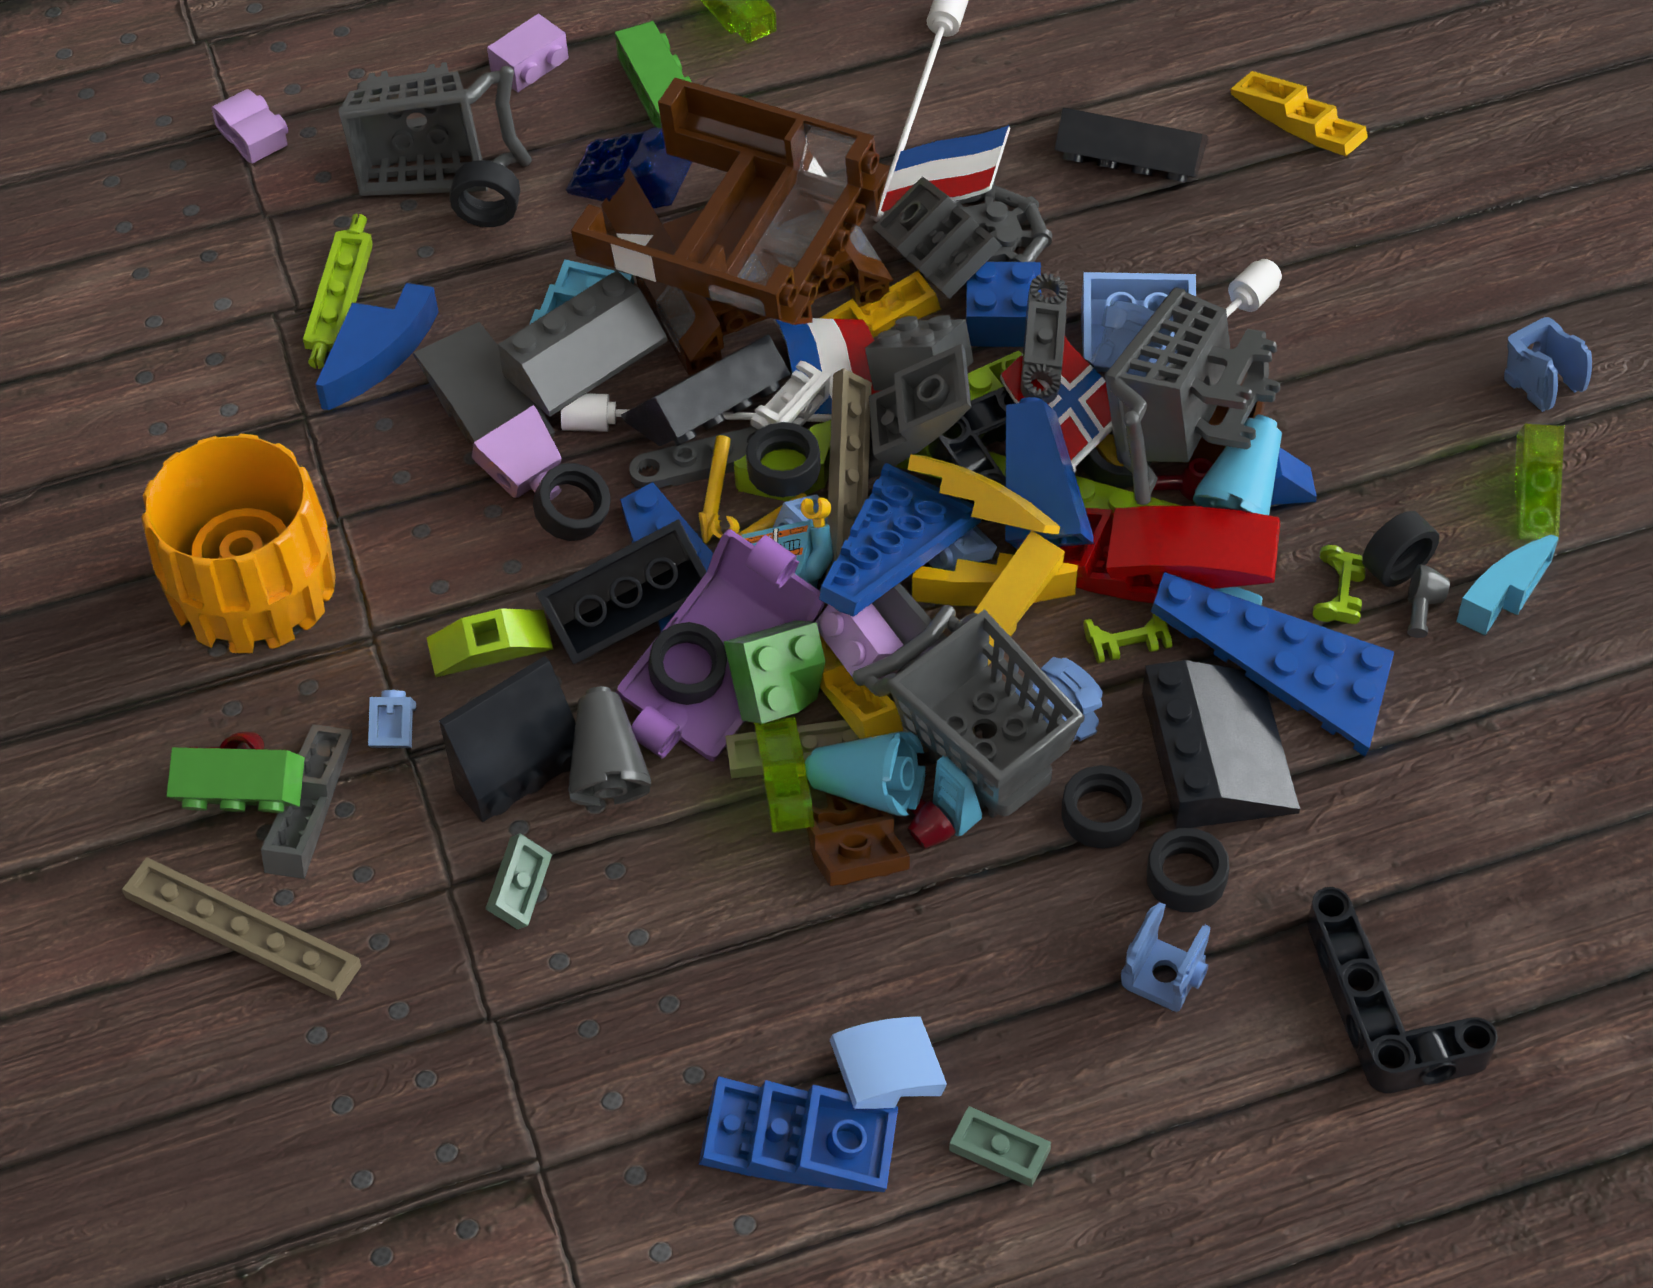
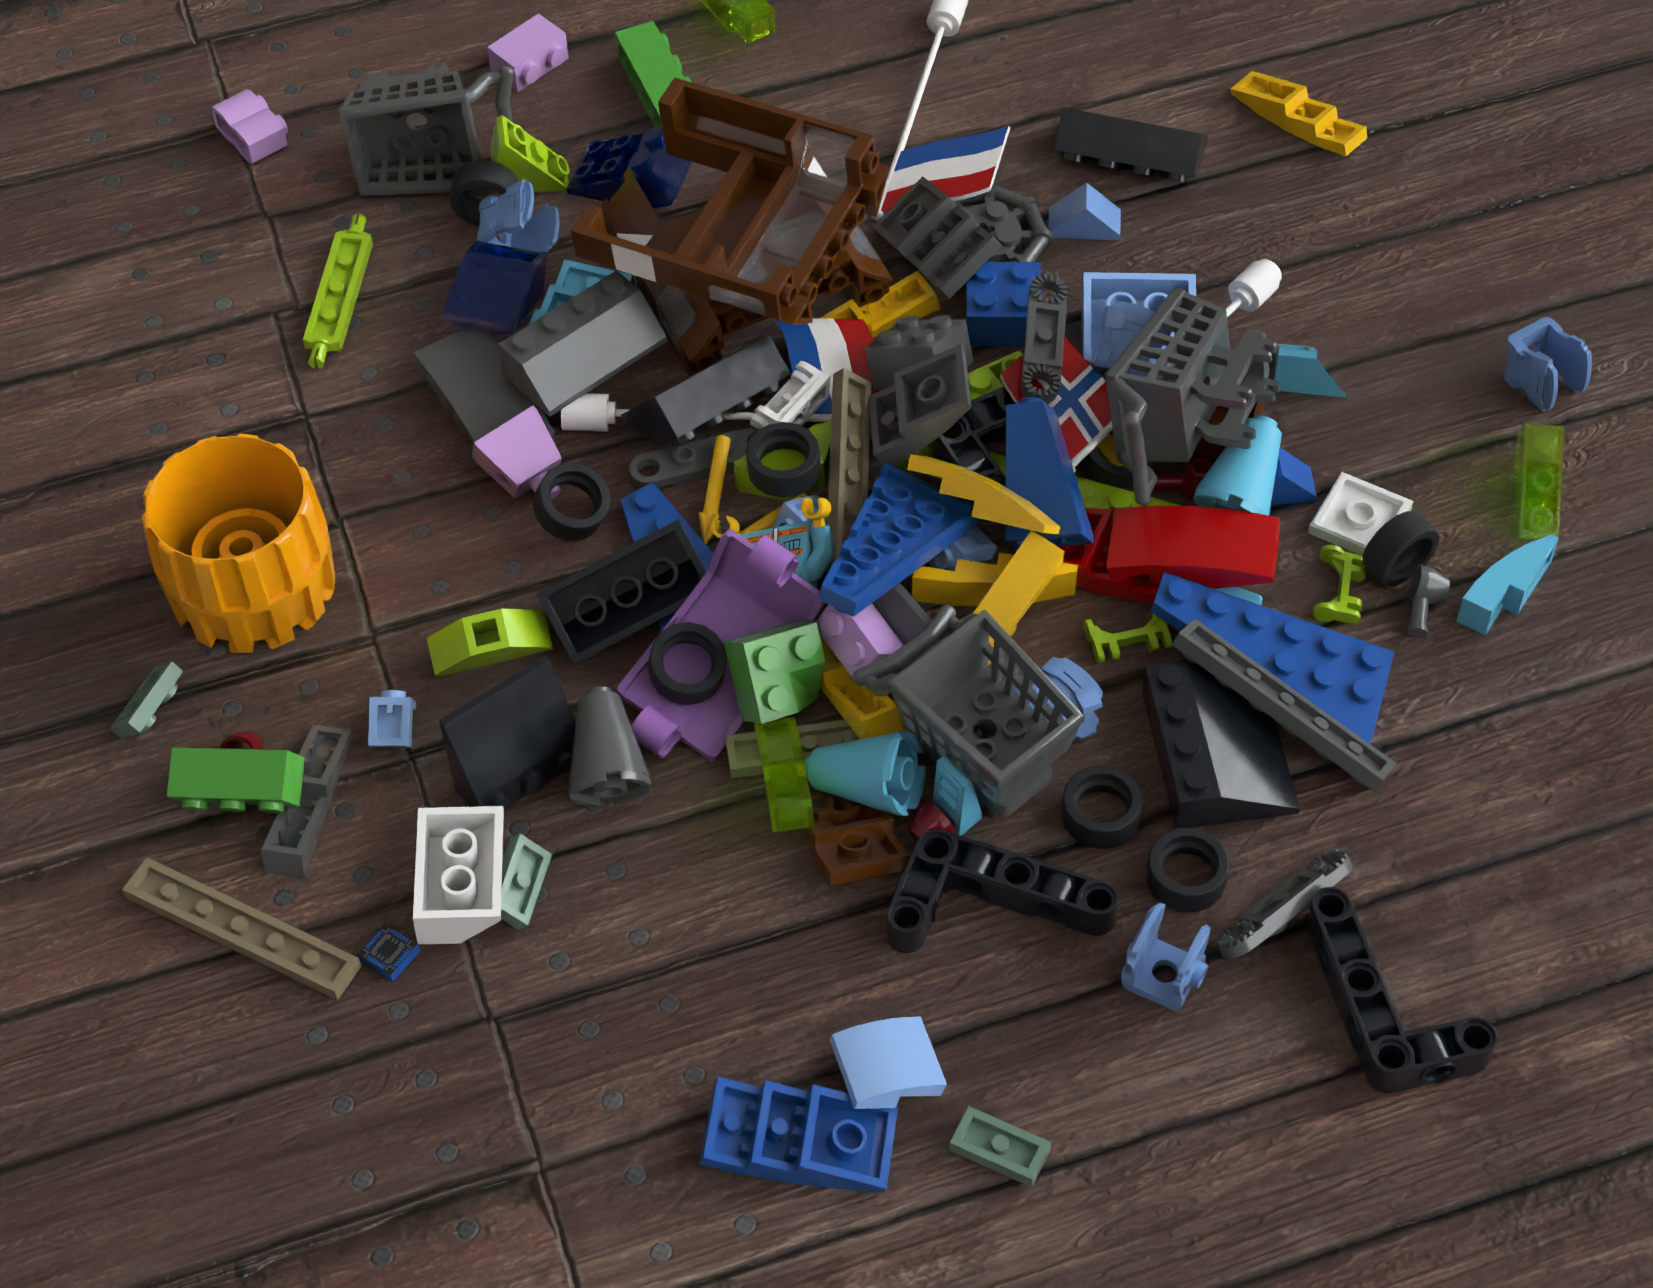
blue slope [315,283,439,410] -> none
none -> sand green plate [110,661,183,739]
none -> tile [358,923,420,982]
none -> white slope [413,806,504,944]
none -> clear blue slope [441,241,547,333]
none -> medium blue piece [477,179,560,268]
none -> lime slope [490,115,570,192]
none -> black beam [887,829,1119,953]
none -> medium blue slope [1048,183,1121,240]
none -> dark grey plate [1172,619,1397,792]
none -> dark grey plate [1214,848,1353,959]
none -> medium azure slope [1273,344,1348,398]
none -> white tile [1308,472,1413,555]

